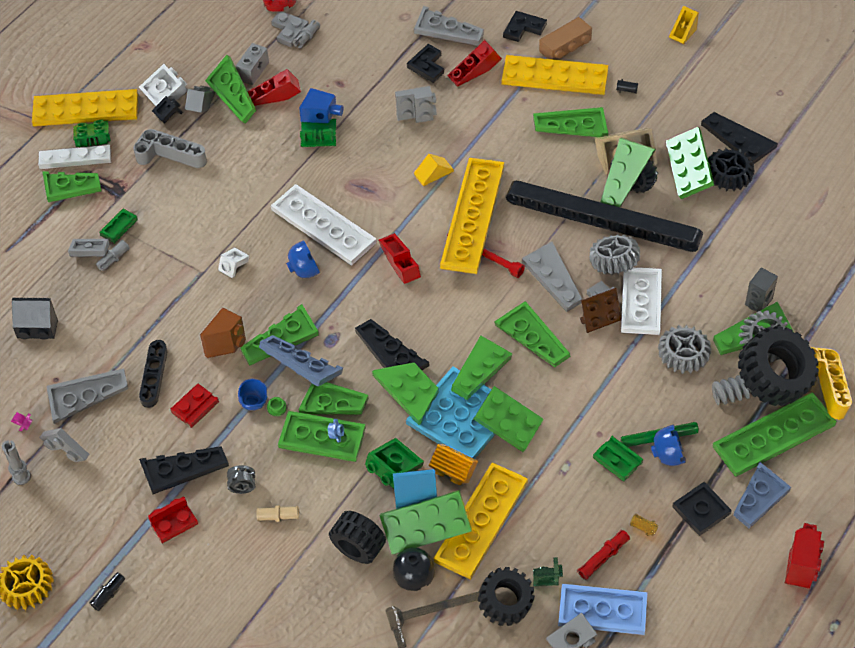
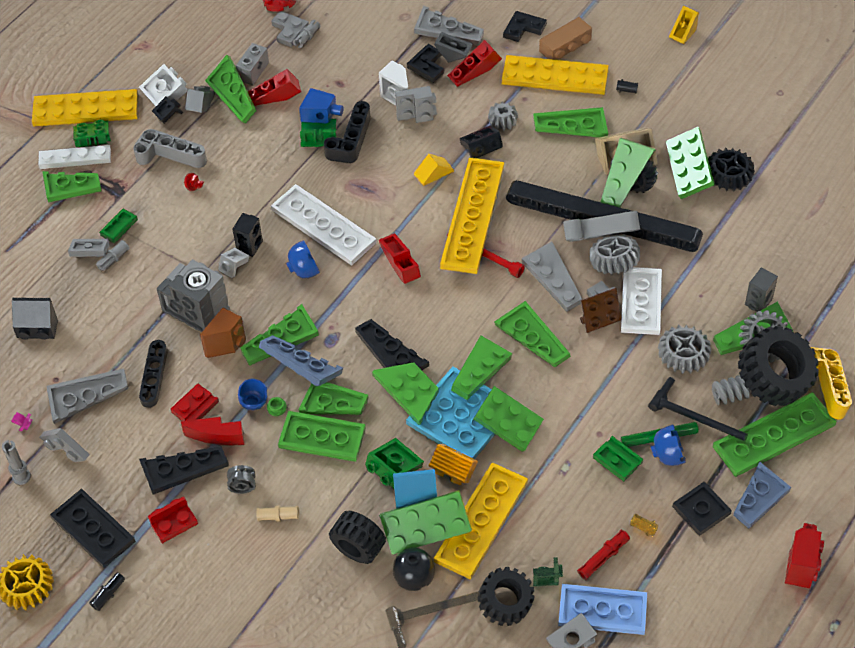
medium blue plate [328,419,344,442] -> none
black wing [701,112,778,164] -> none
none -> black plate [50,488,136,568]
none -> piece [156,259,230,333]
none -> red slope [181,417,244,446]
none -> red plate [184,173,204,191]
none -> black brick [232,213,263,257]
none -> black beam [323,101,371,163]
none -> white slope [379,61,408,105]
none -> dark grey slope [434,32,473,63]
none -> black bracket [459,125,503,158]
none -> light grey gear [488,101,518,131]
none -> light grey beam [563,211,640,242]
none -> black bar [648,377,748,441]

